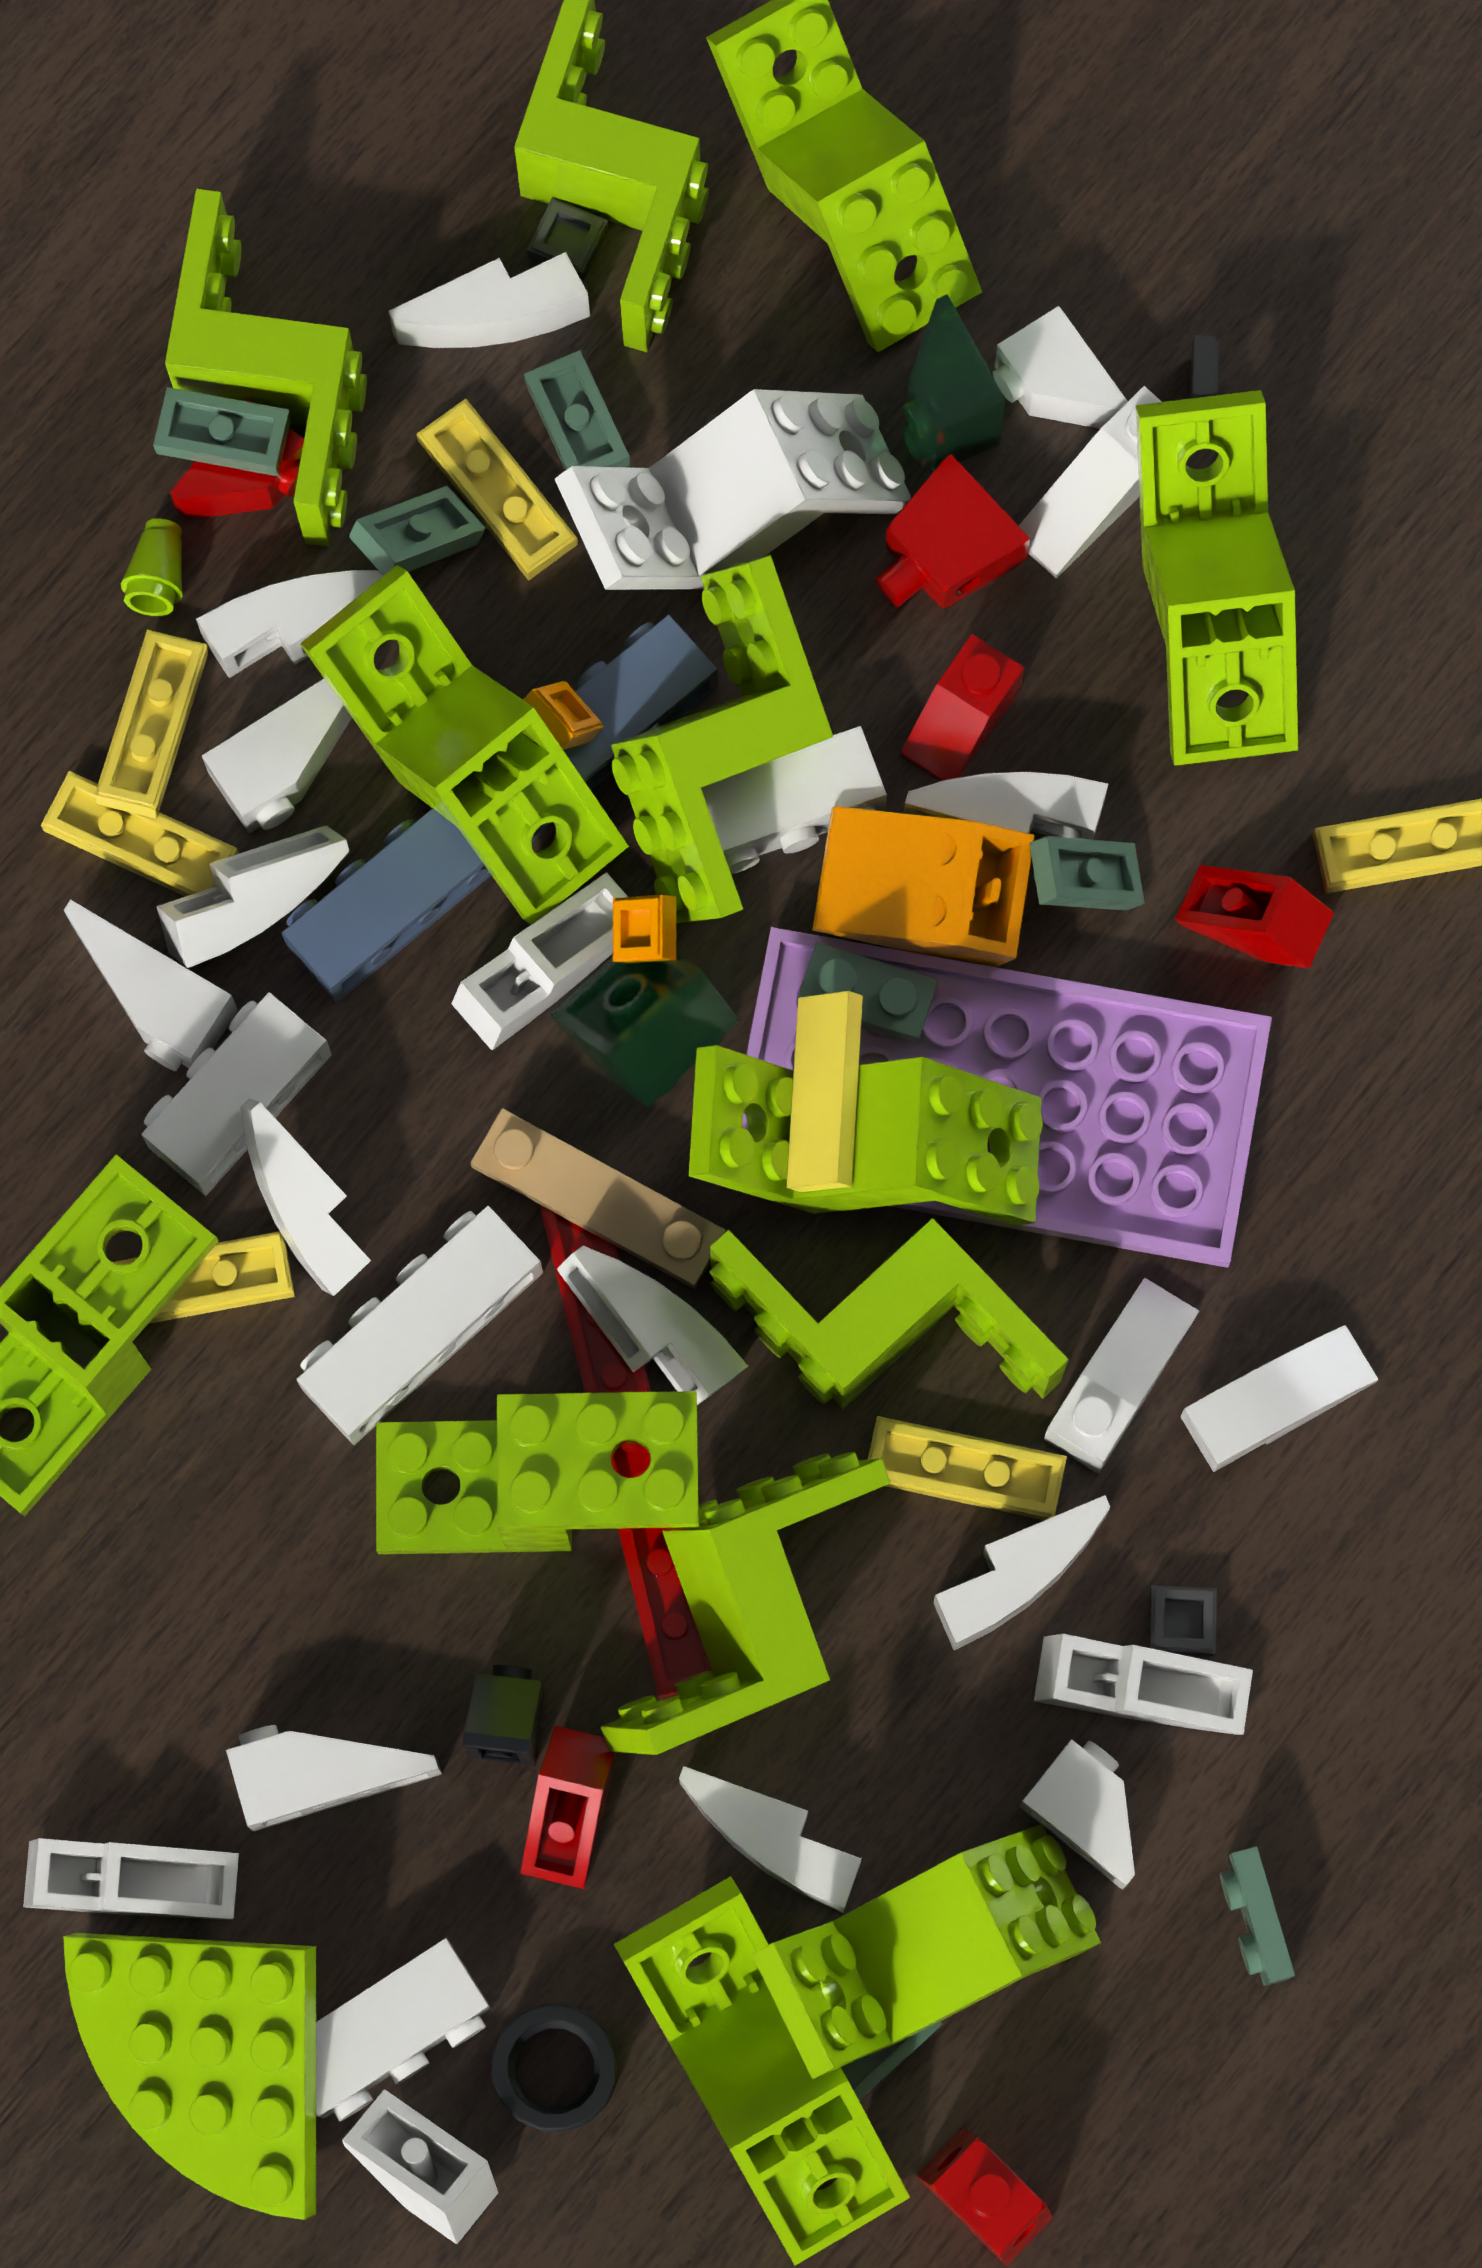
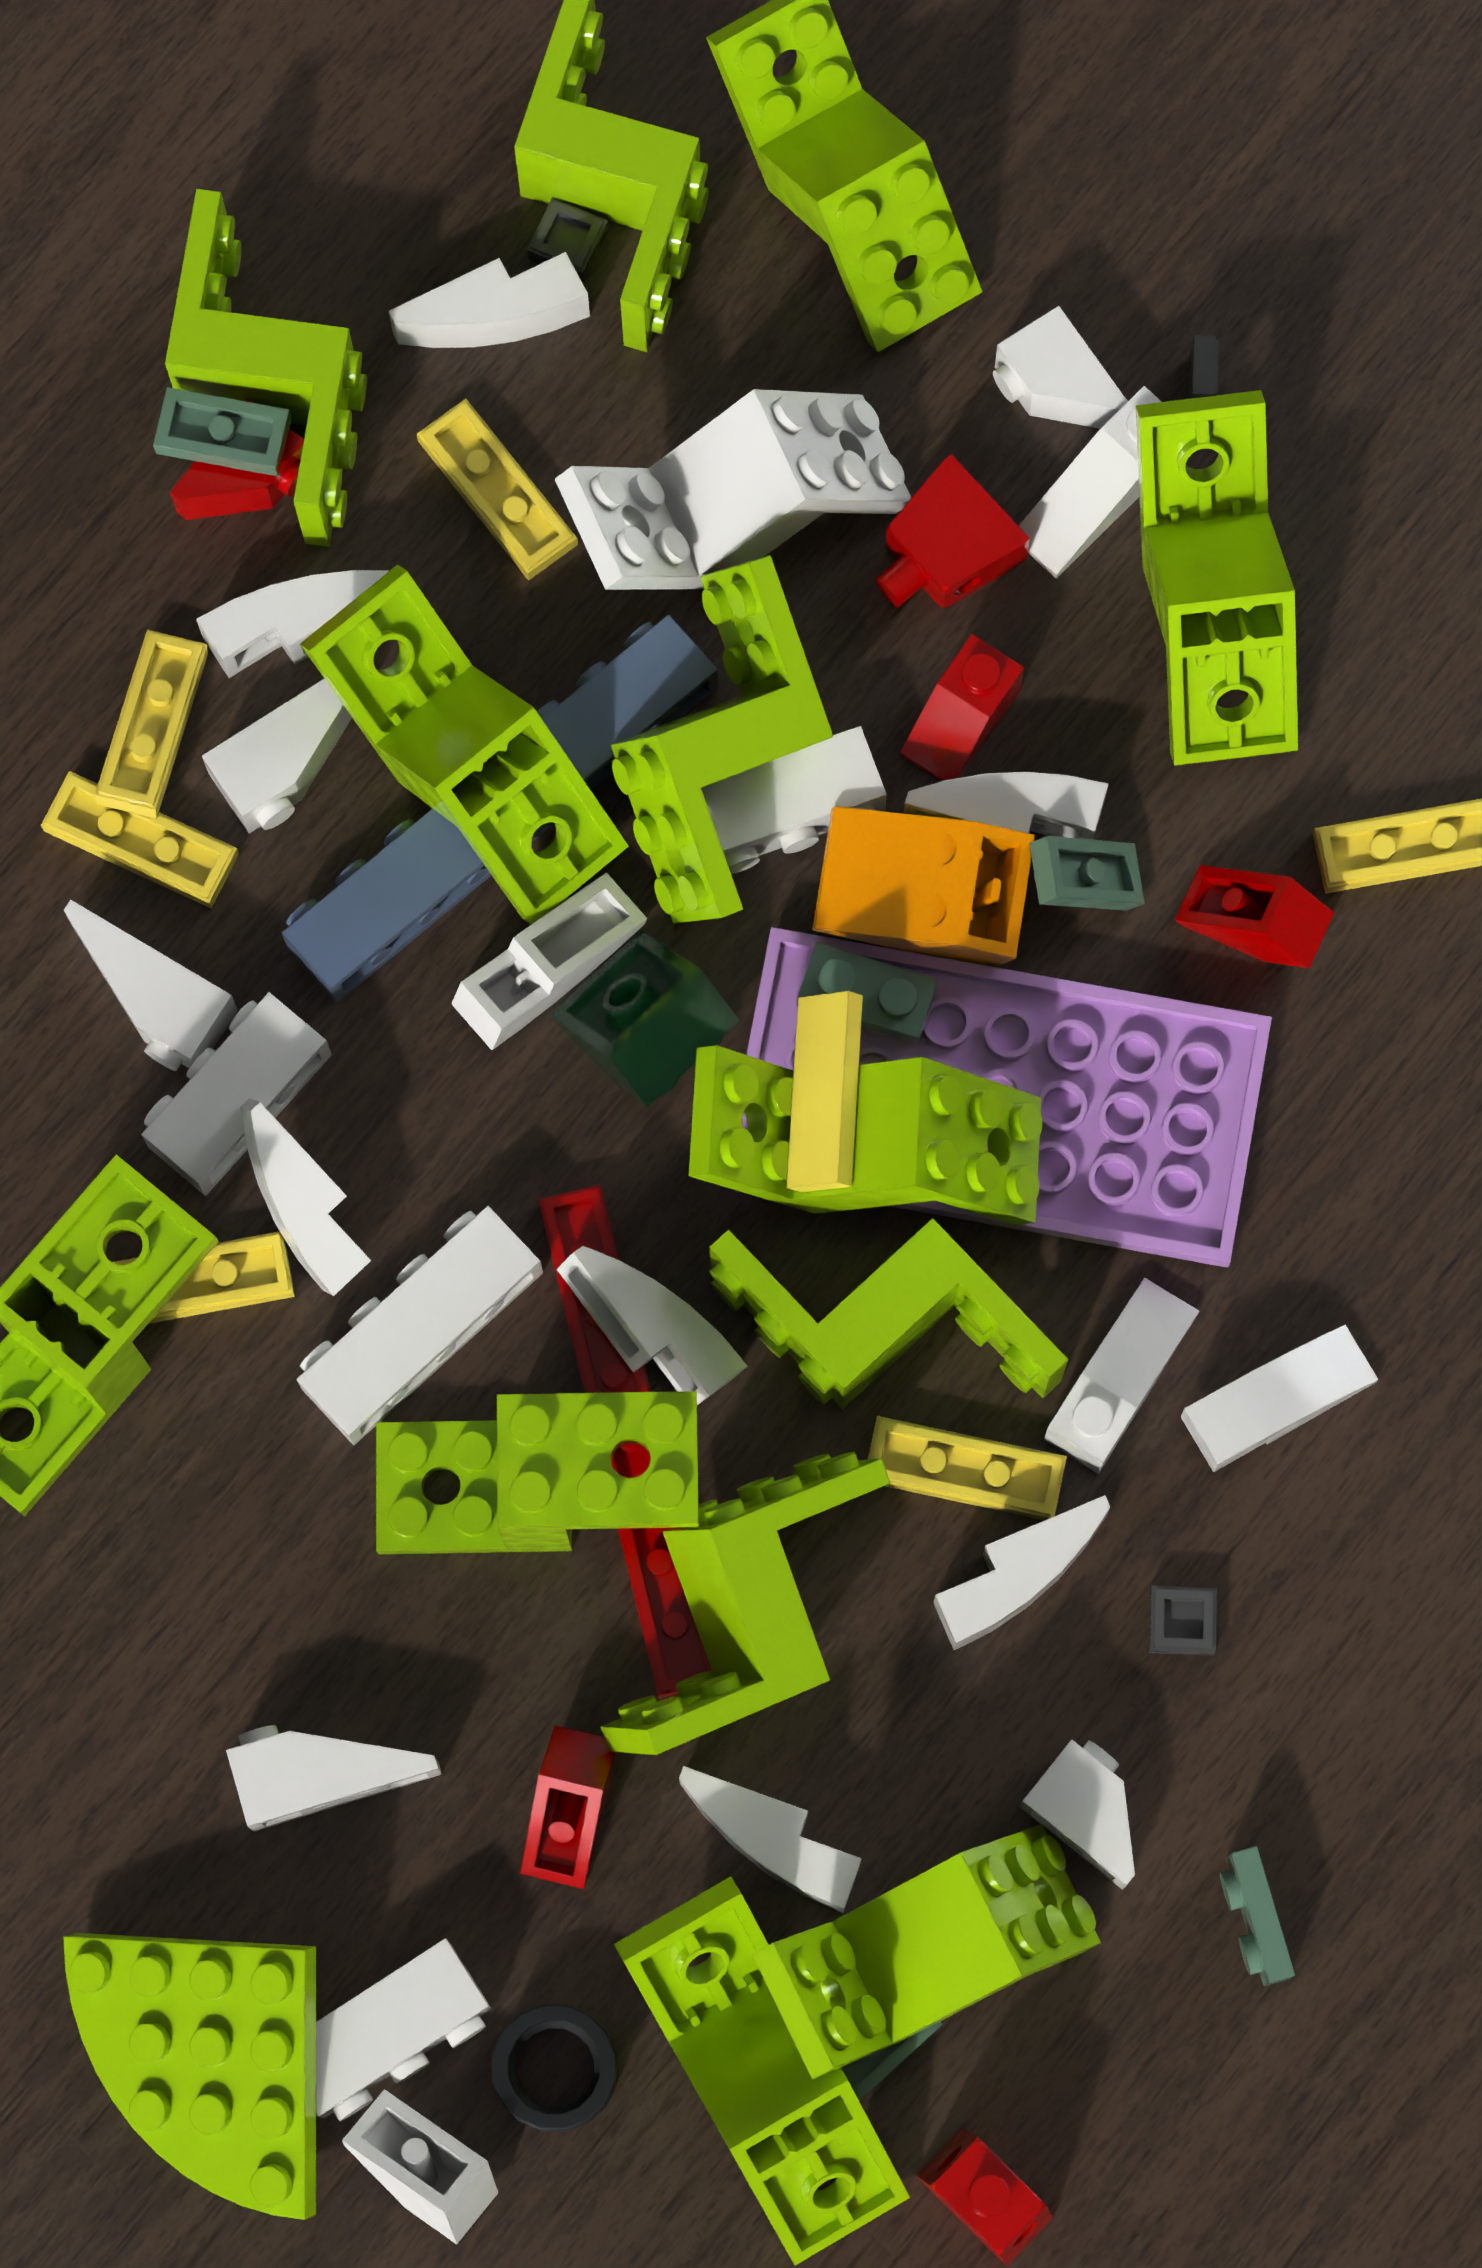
white slope [23,1838,239,1920] -> none
lime cone [121,518,182,616] -> none
white slope [156,826,349,968] -> none
sand green plate [349,486,485,576] -> none
black slope [462,1665,545,1766] -> none
tan plate [471,1108,726,1289] -> none
light orange tile [523,681,604,750] -> none
sand green plate [524,350,630,471] -> none
light orange tile [613,895,676,963] -> none
clear green slope [901,294,1005,472] -> none
white slope [1034,1634,1253,1735] -> none

